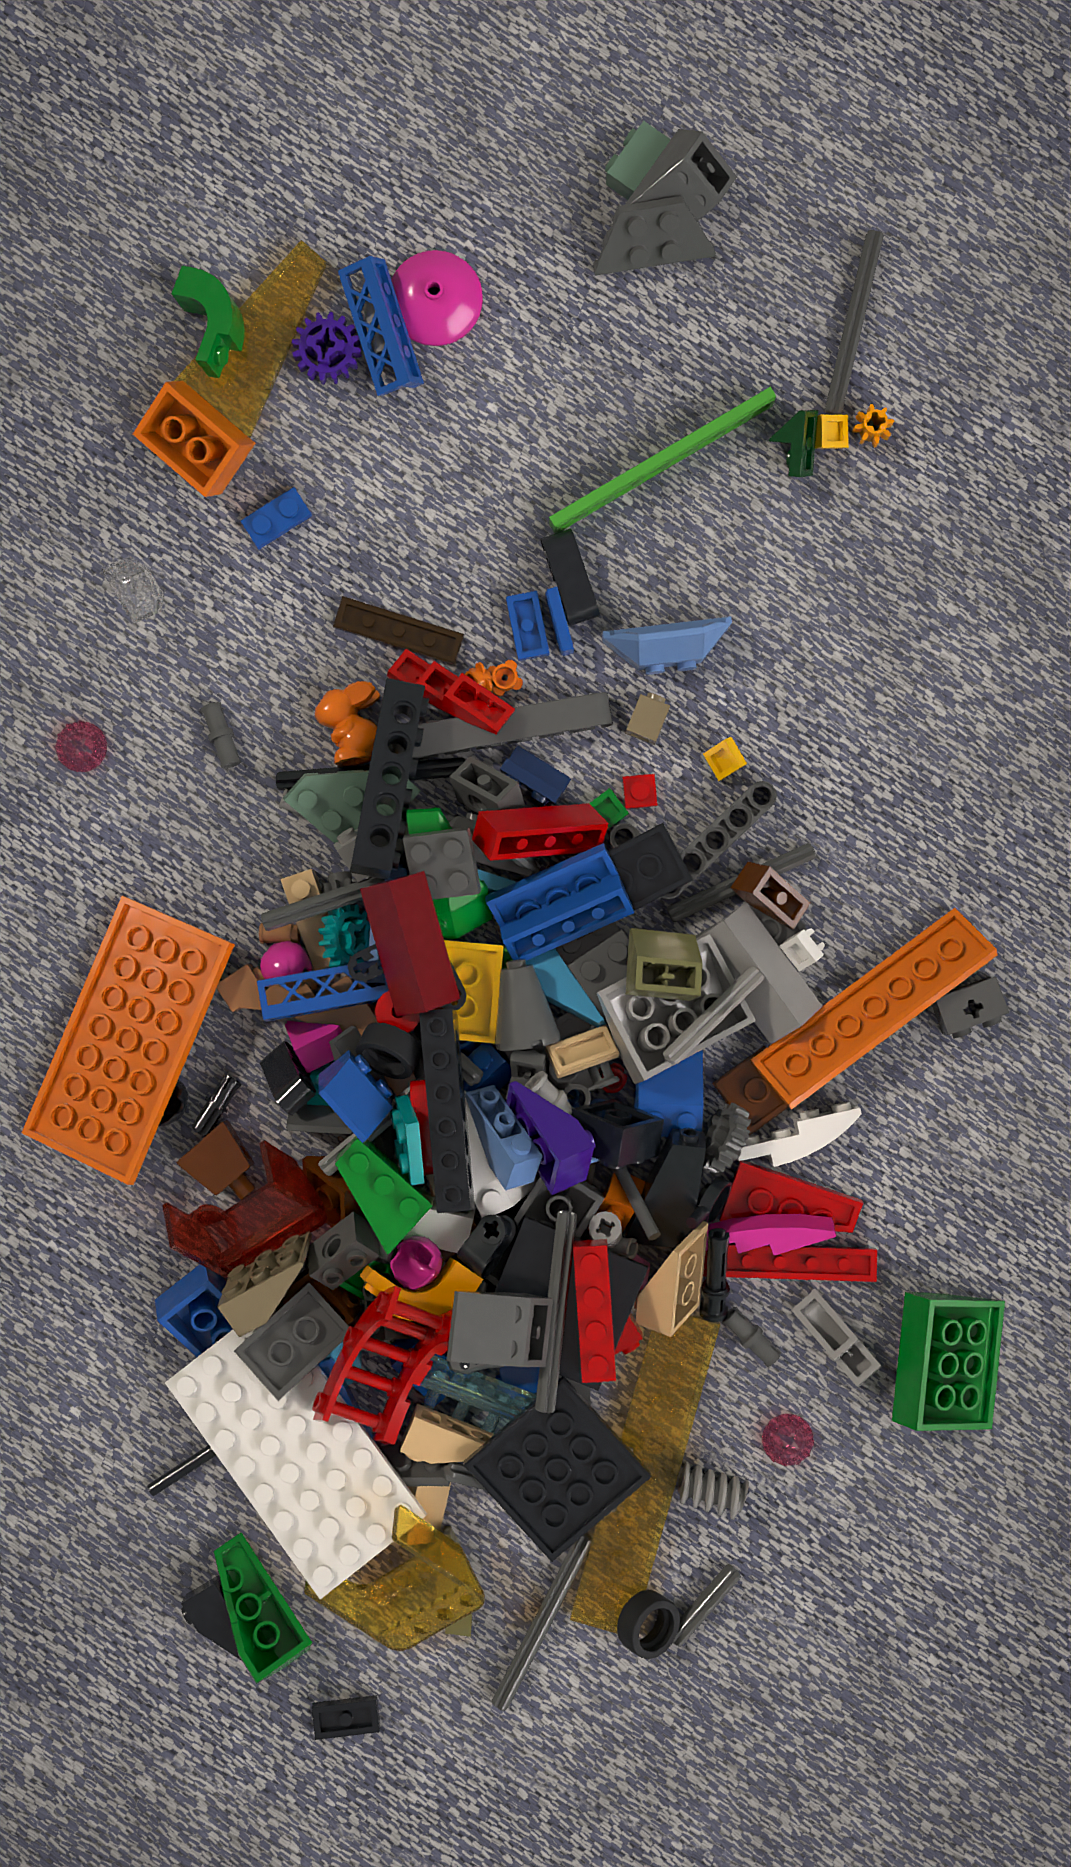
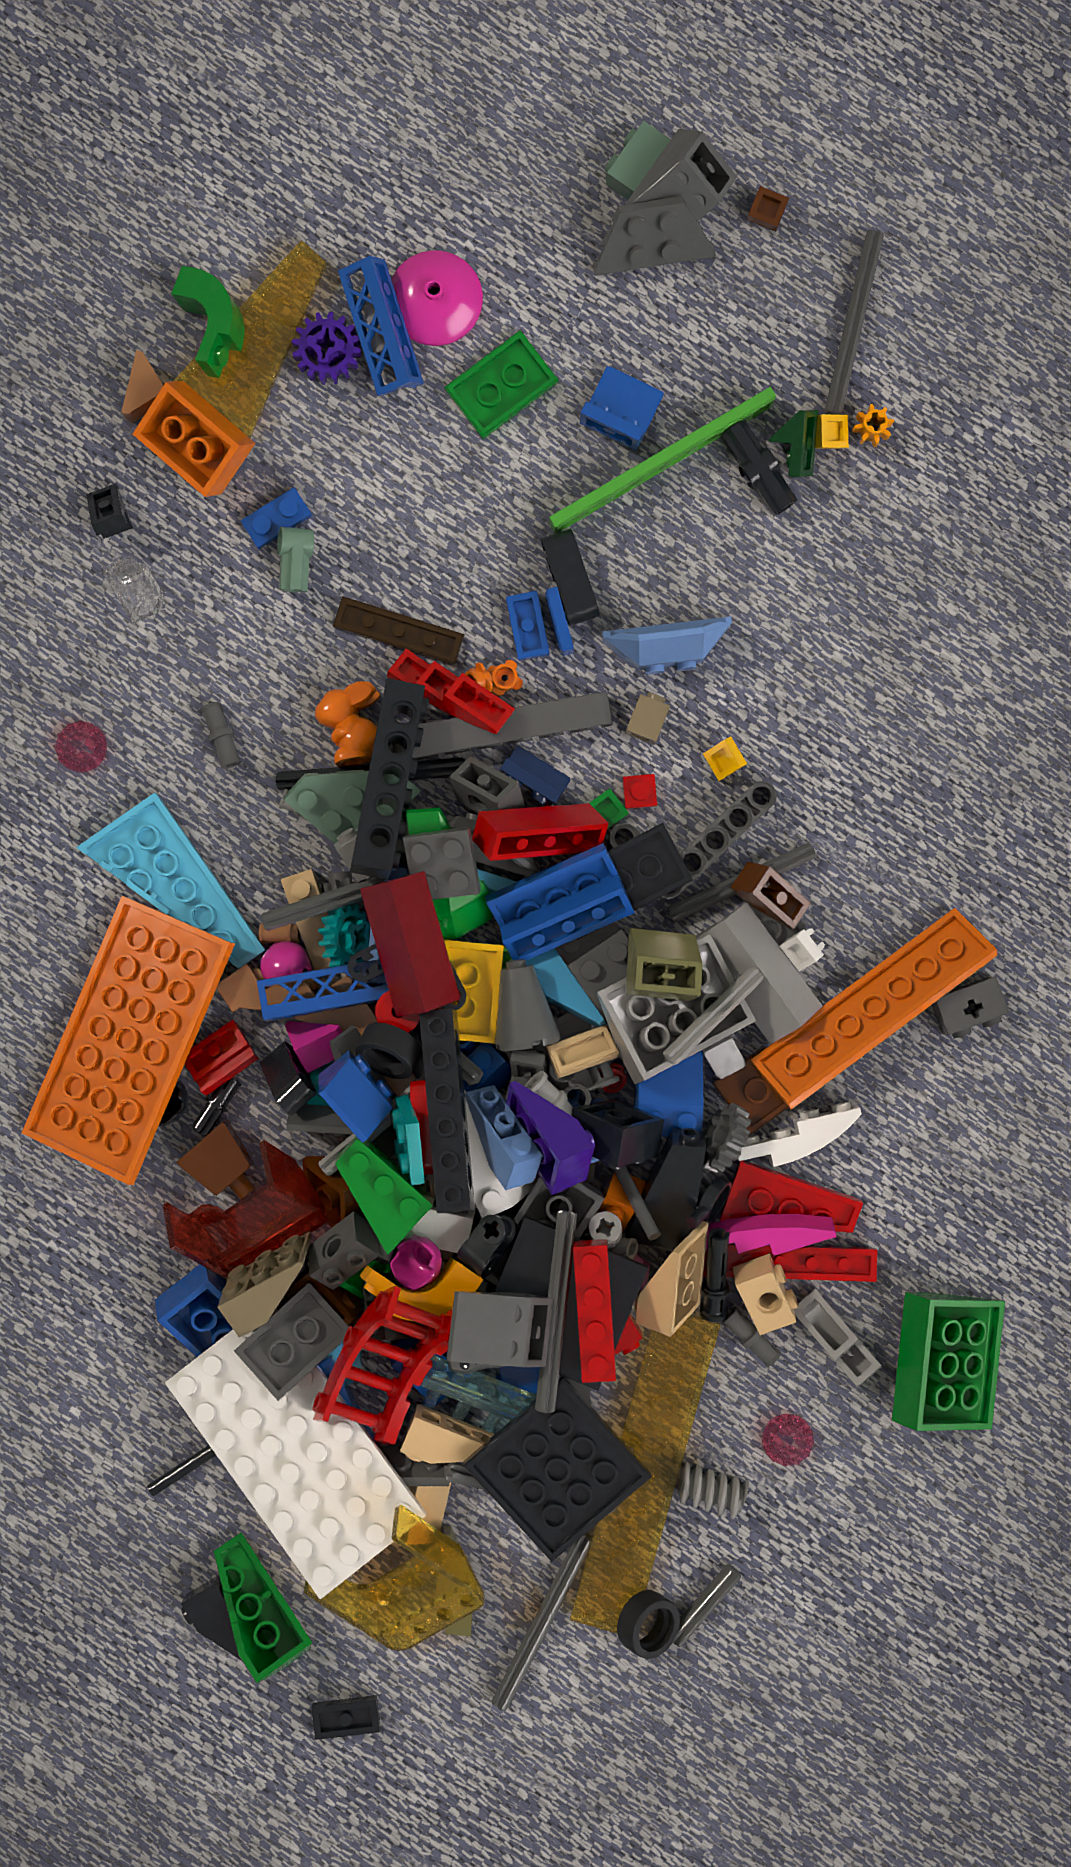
none -> medium azure wing [76,793,267,969]
none -> black slope [86,483,133,539]
none -> medium nougat slope [121,350,163,422]
none -> red plate [185,1019,259,1096]
none -> sand green piece [277,526,314,593]
none -> green tile [444,330,559,440]
none -> blue bracket [579,366,664,451]
none -> flat silver slope [702,1035,746,1080]
none -> black piece [721,420,798,517]
none -> tan brick [733,1254,799,1335]
none -> reddish brown plate [747,186,789,232]

